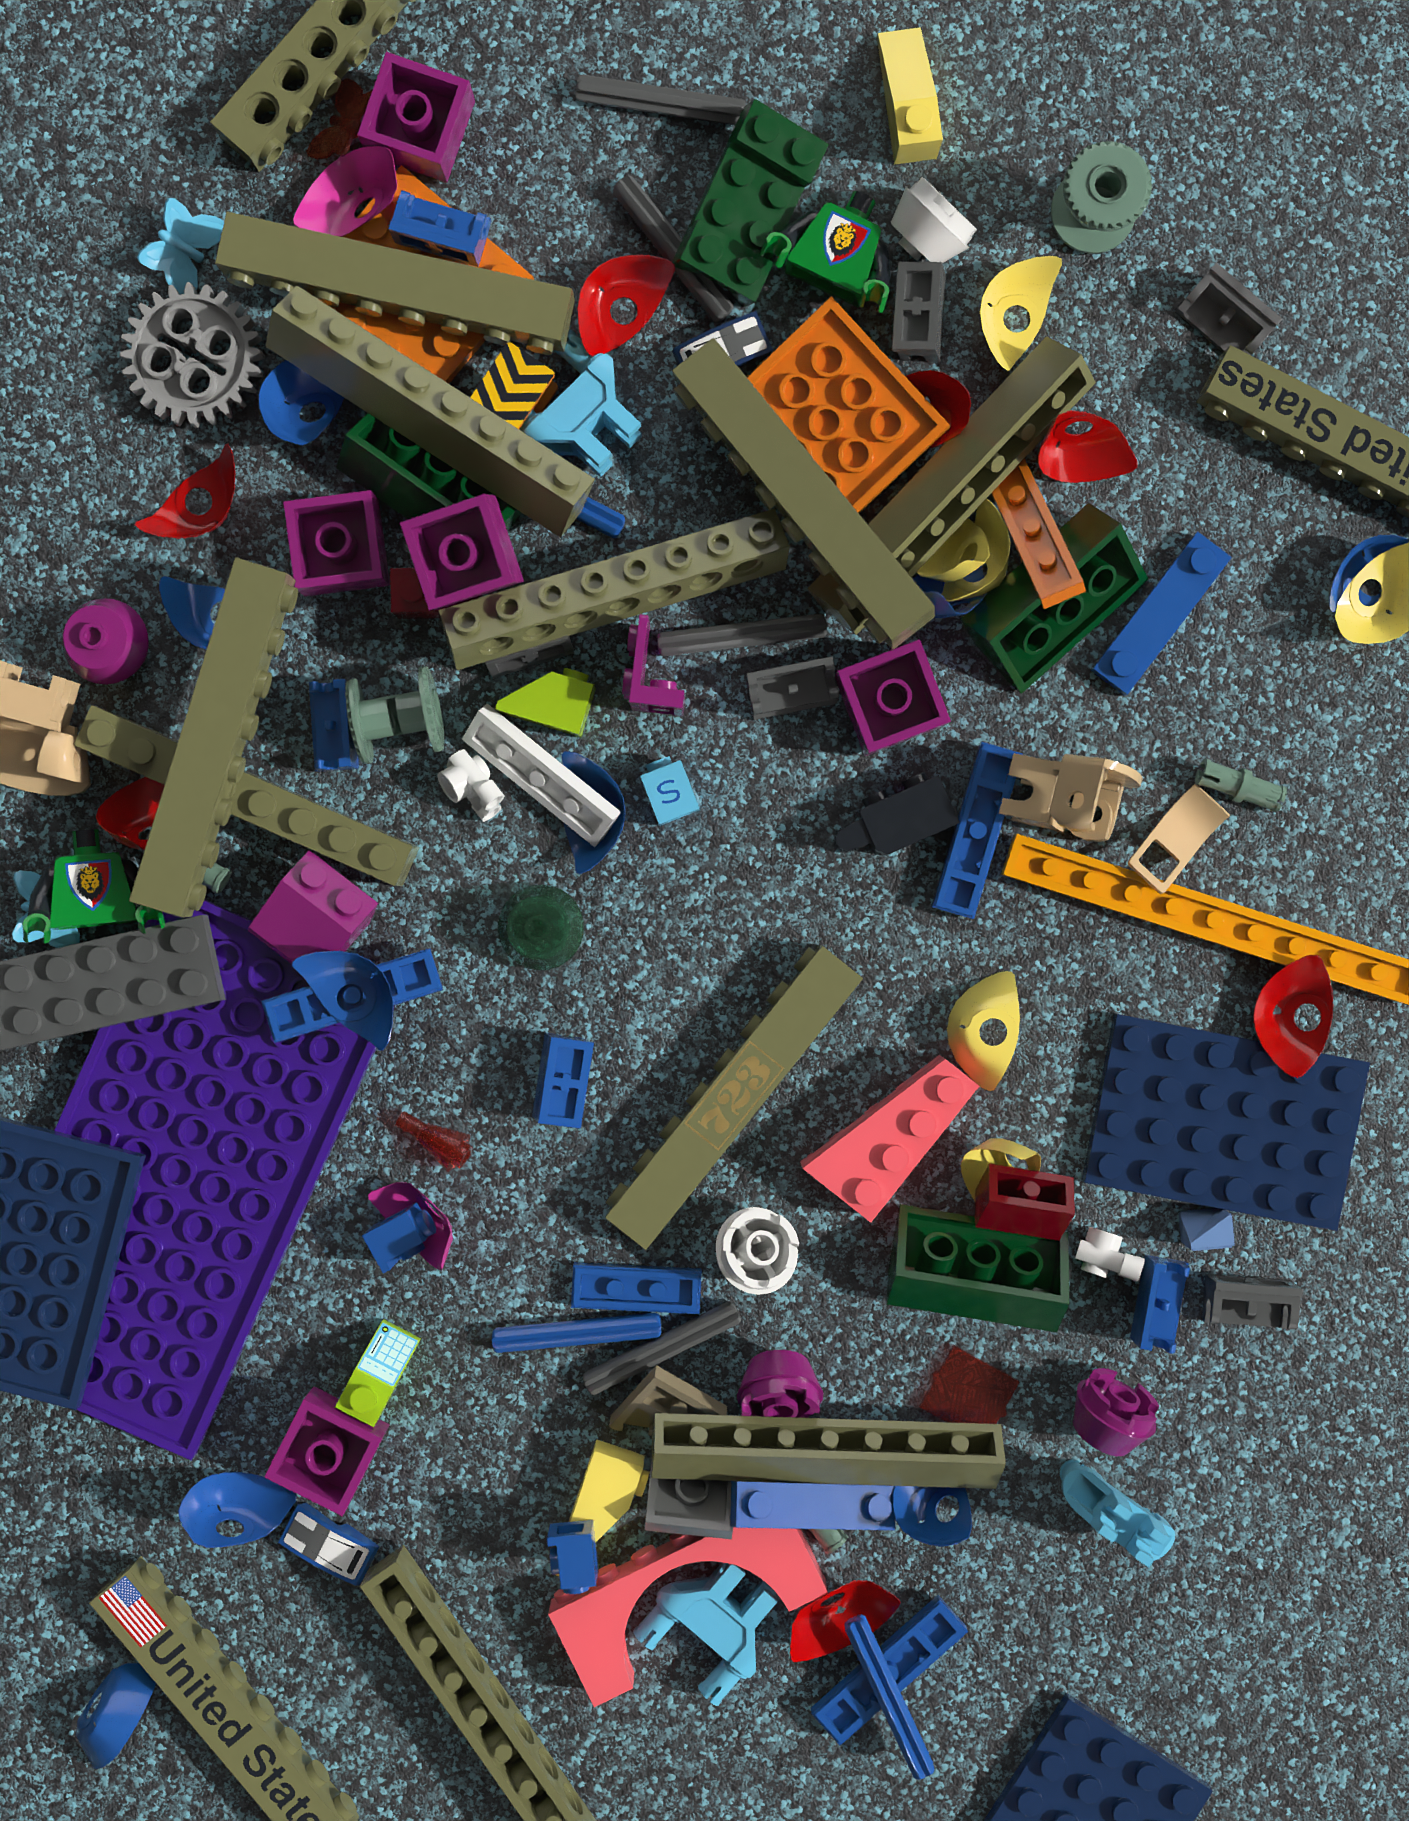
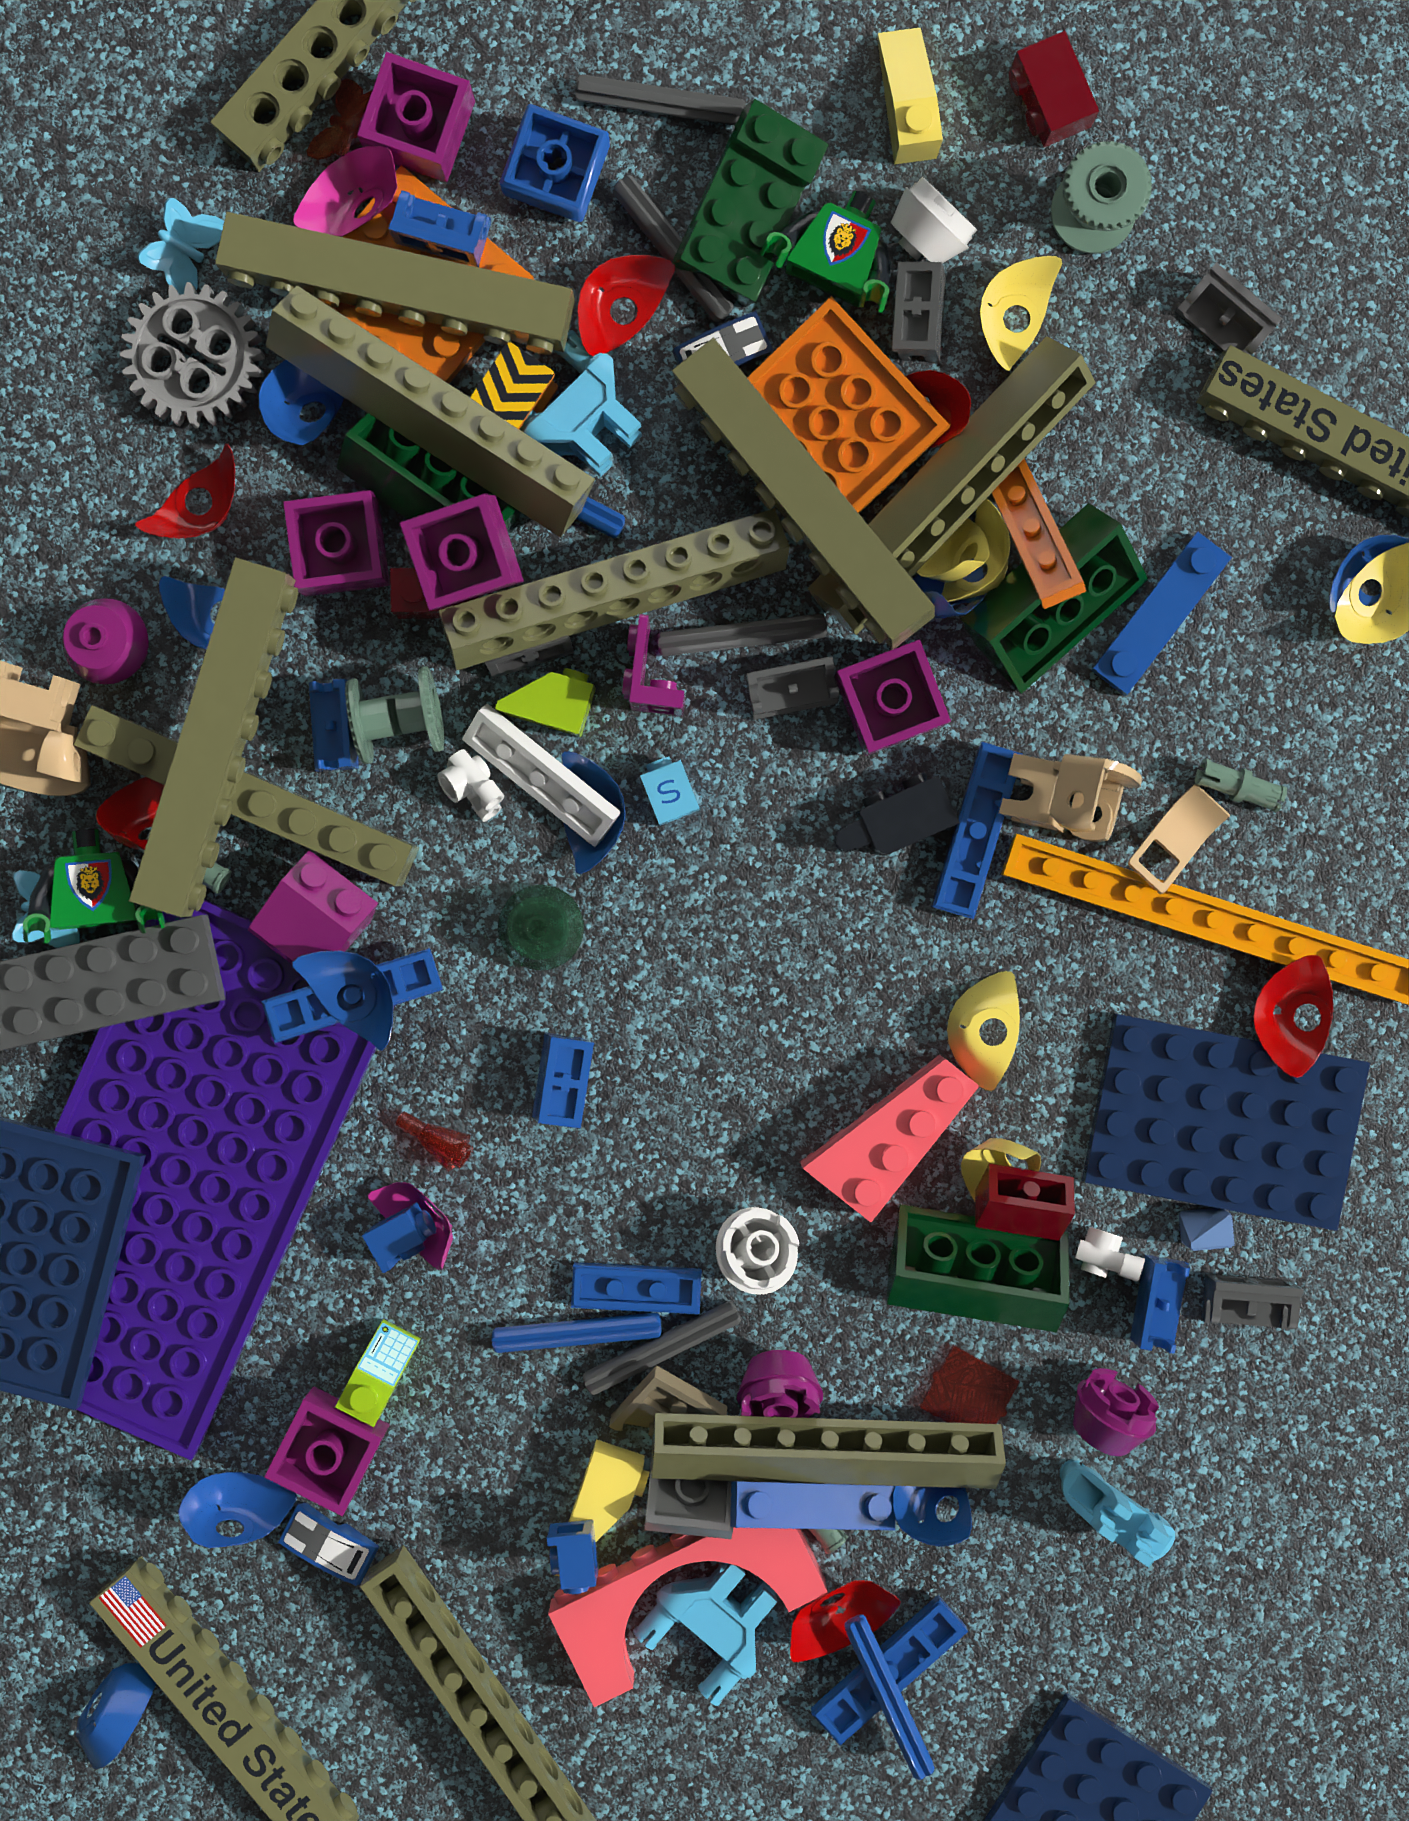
olive brick [605,945,863,1250] -> none
red piece [1038,410,1138,483] -> none
none -> blue brick [500,104,610,222]
none -> dark red brick [1009,30,1099,148]

